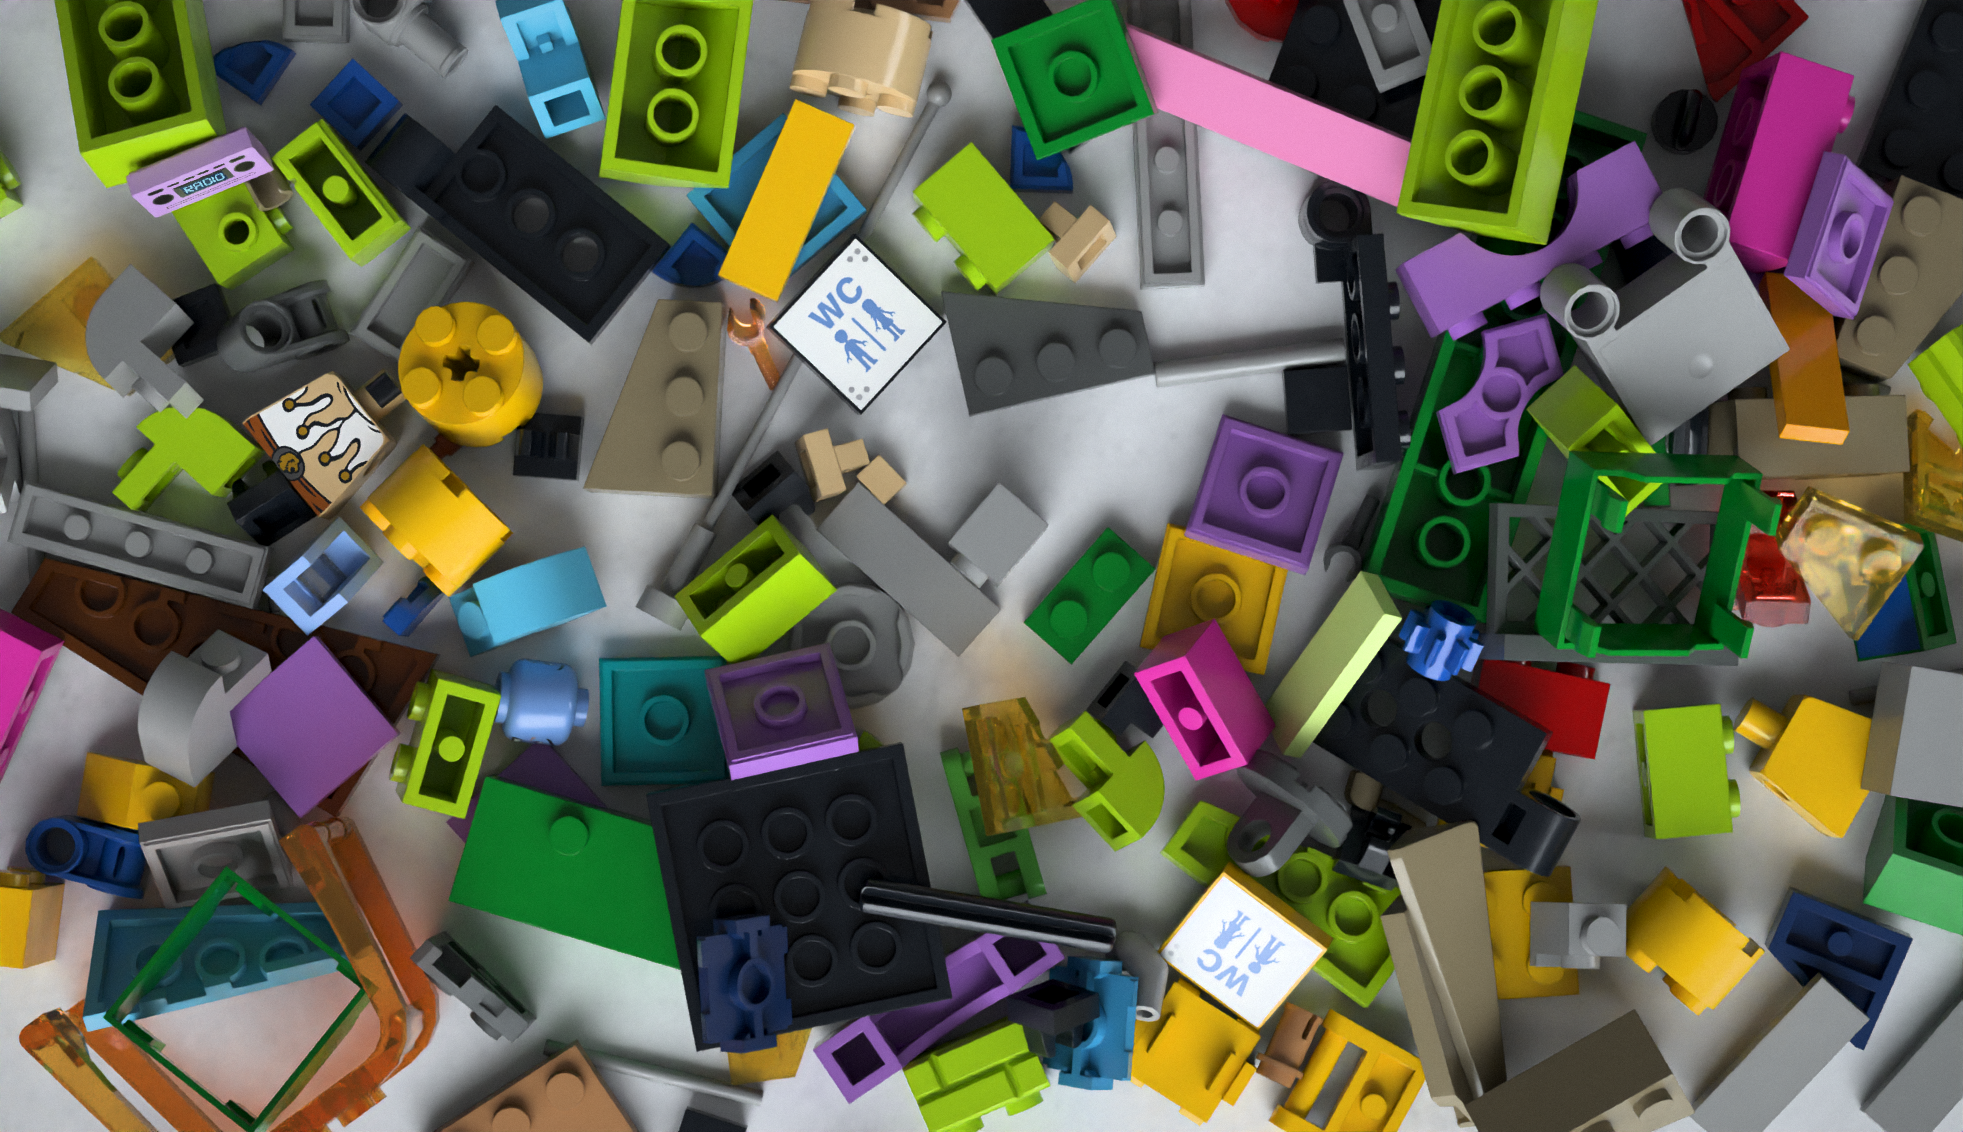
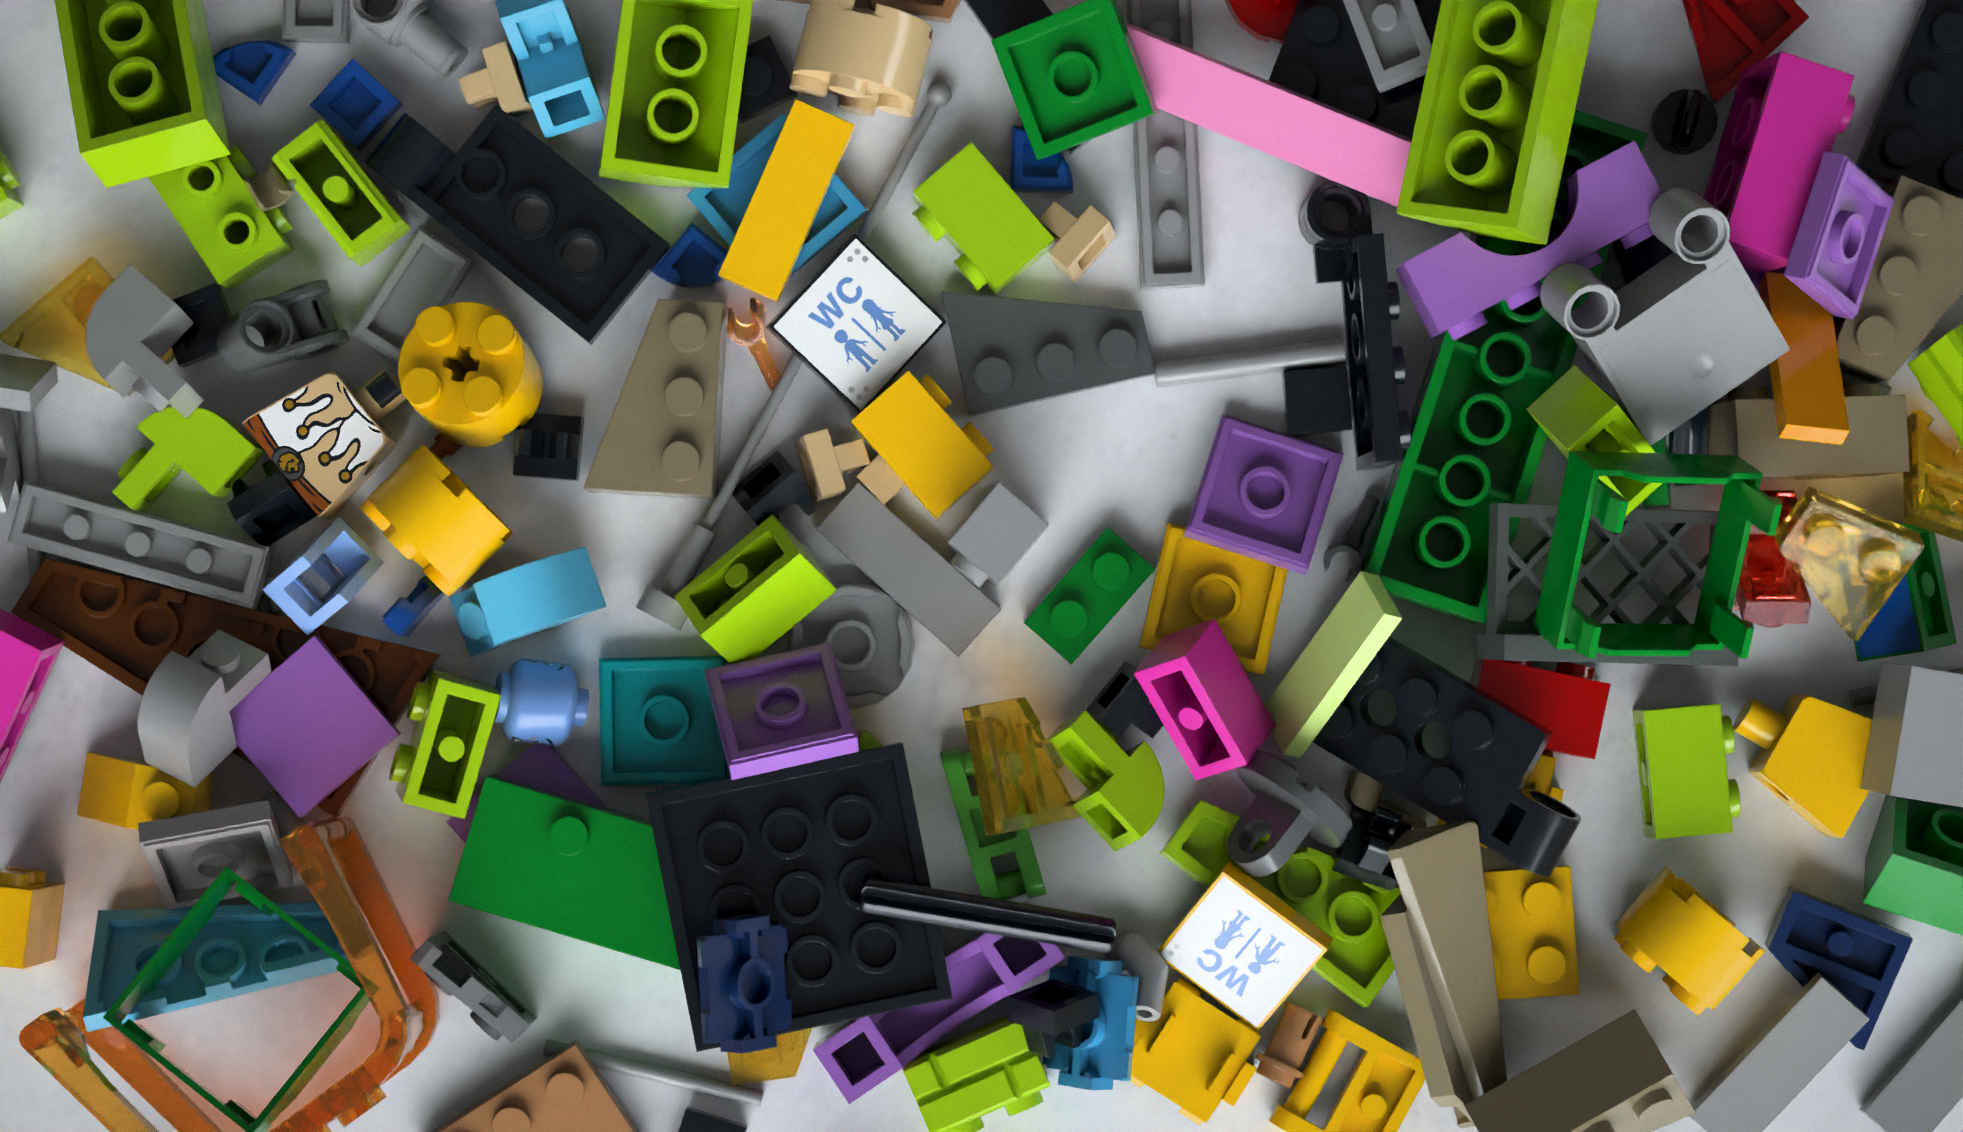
blue piece [25,815,147,899] -> none
lavender tile [126,127,274,218] -> none
blue gear [1399,600,1484,681] -> none
medium lavender tile [1436,313,1564,474] -> none
light grey brick [1530,901,1627,969] -> none
none -> tan tile [459,41,533,118]
none -> black plate [738,35,798,123]
none -> yellow brick [851,370,994,520]

